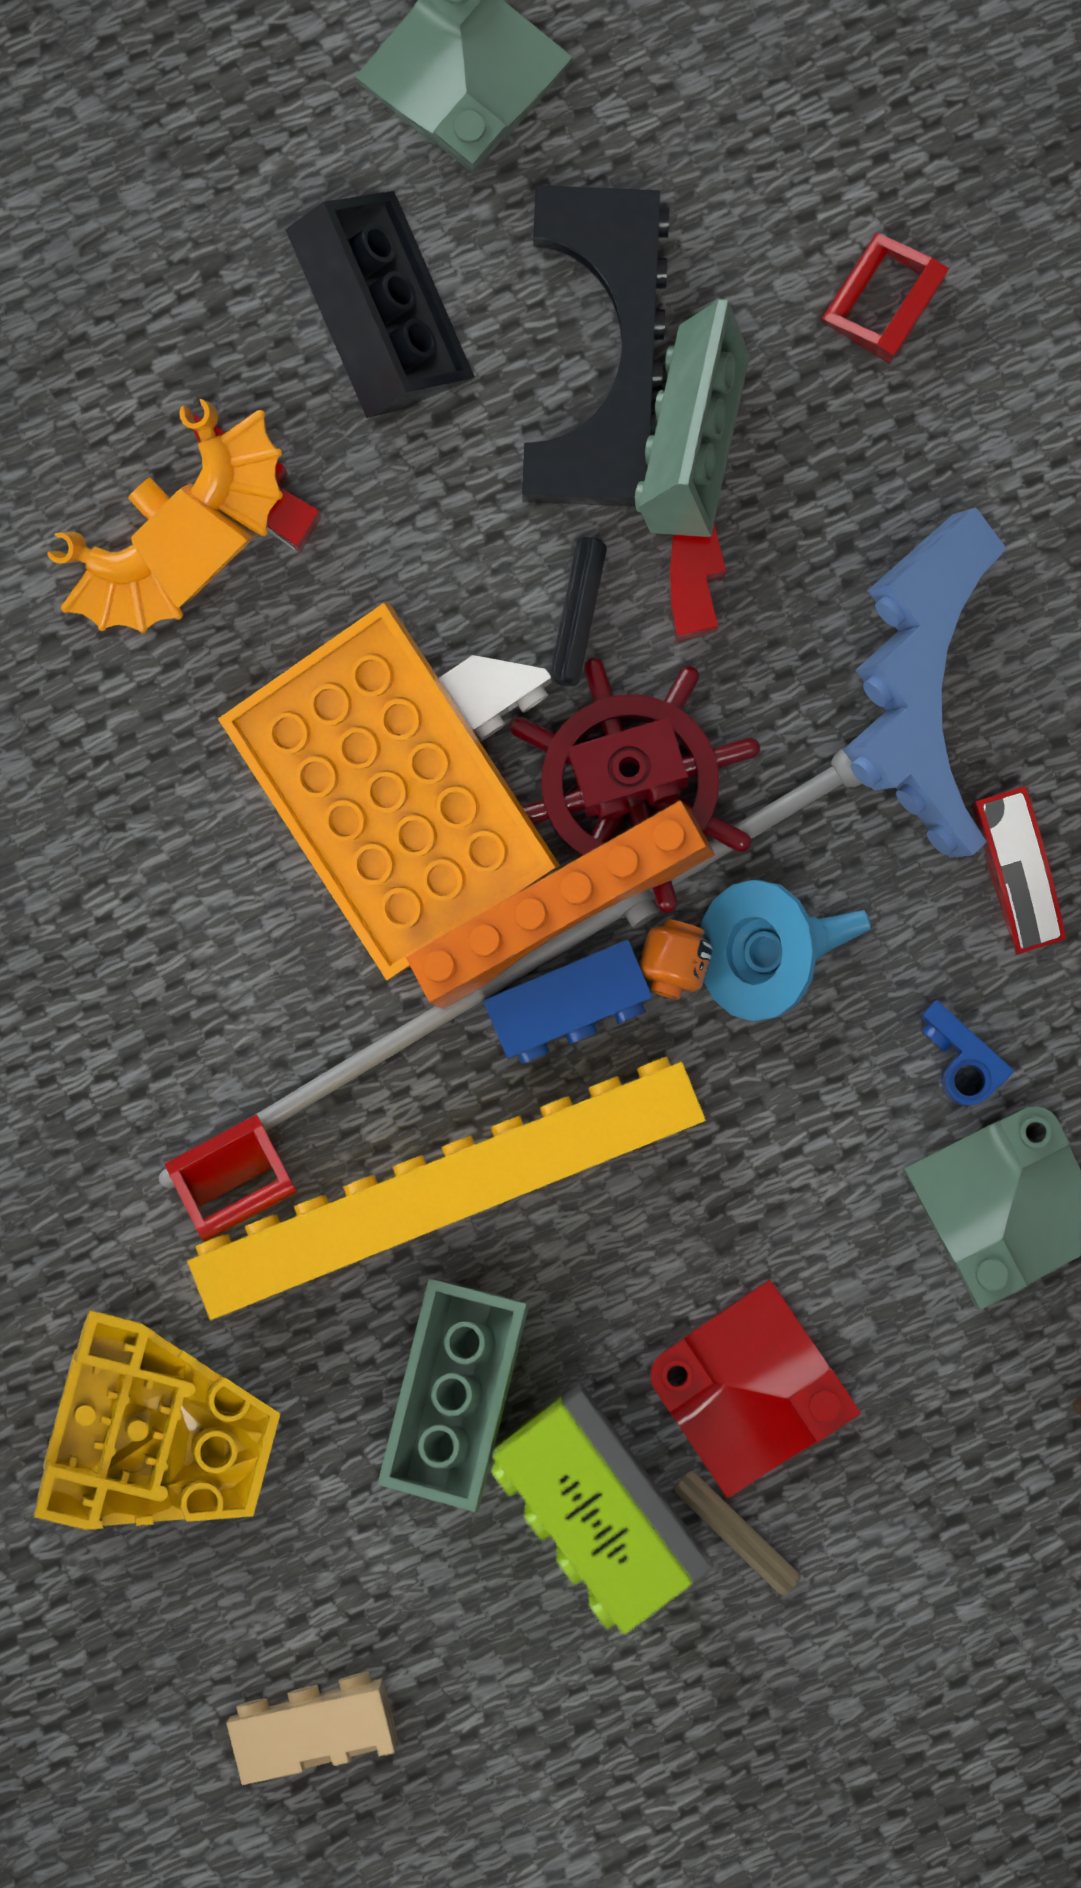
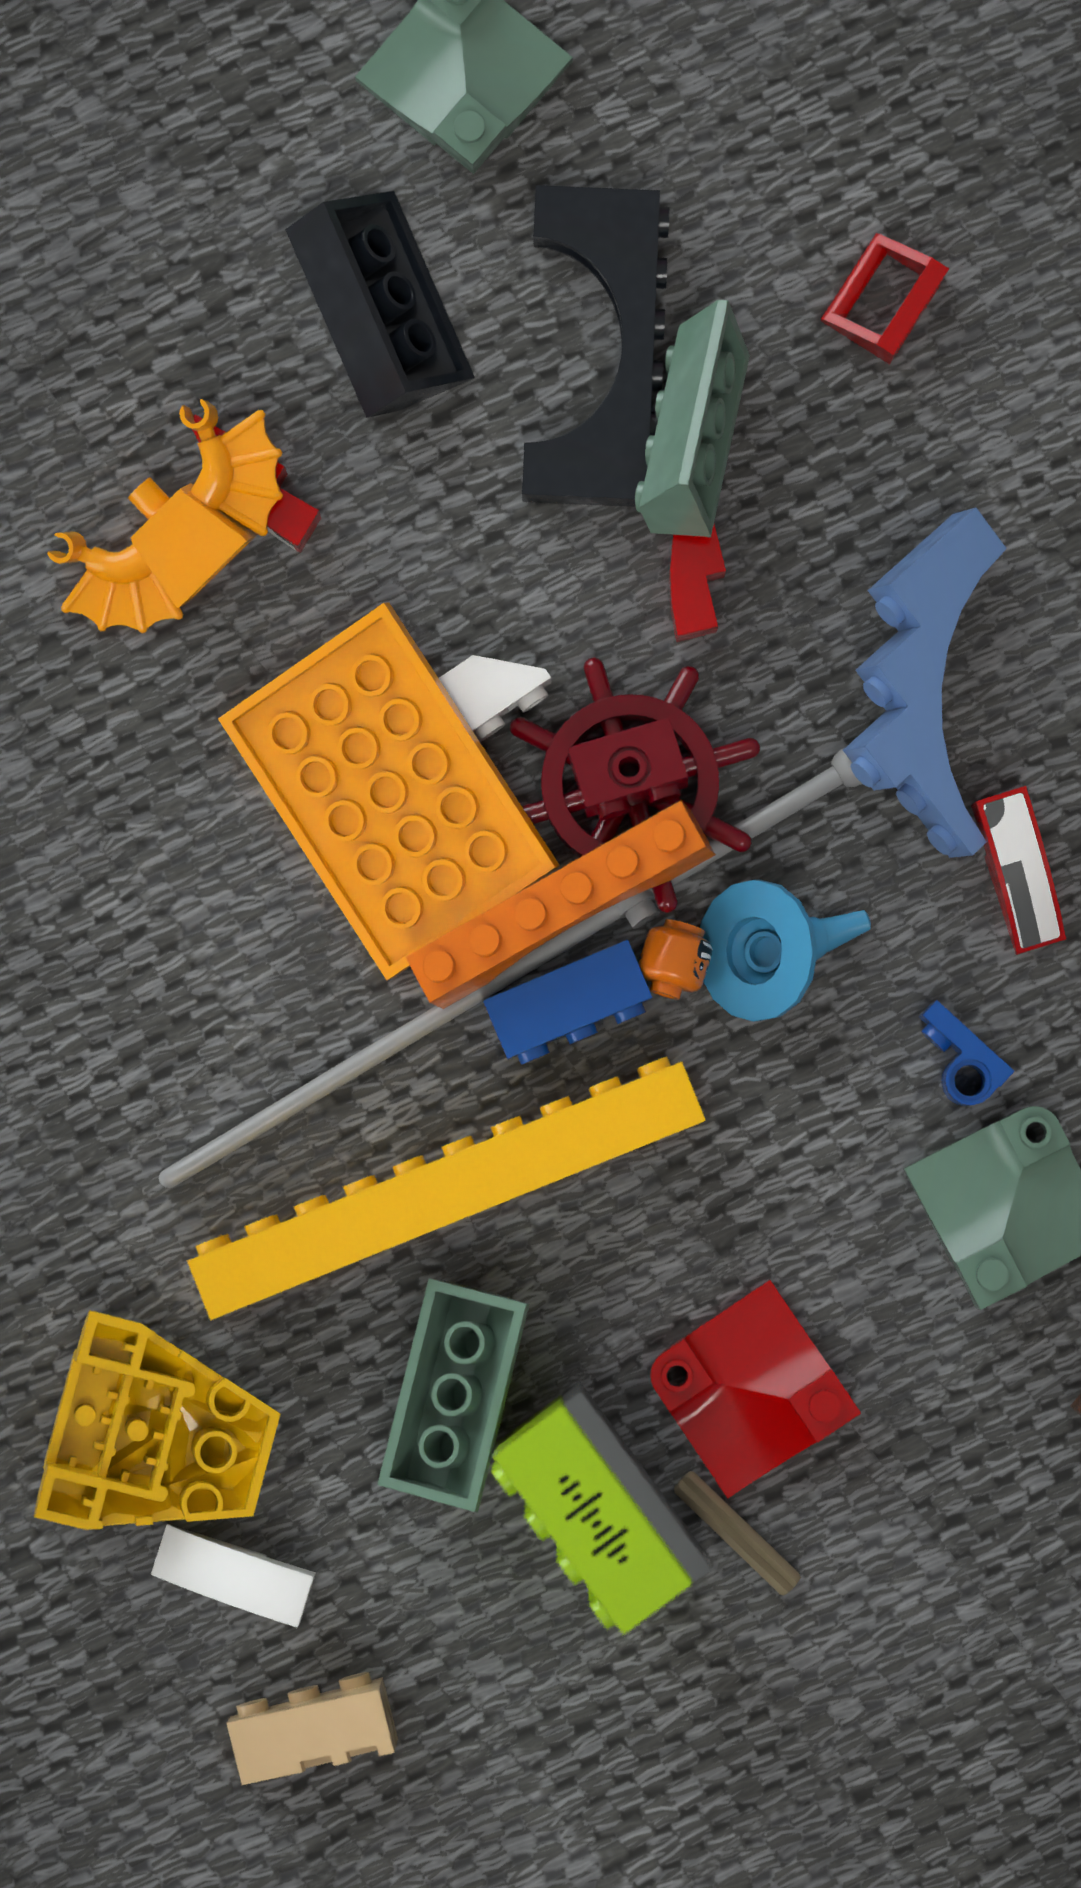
red tile [165,1114,297,1242] -> none
black axle [549,537,607,687] -> none
none -> white slope [151,1524,316,1628]

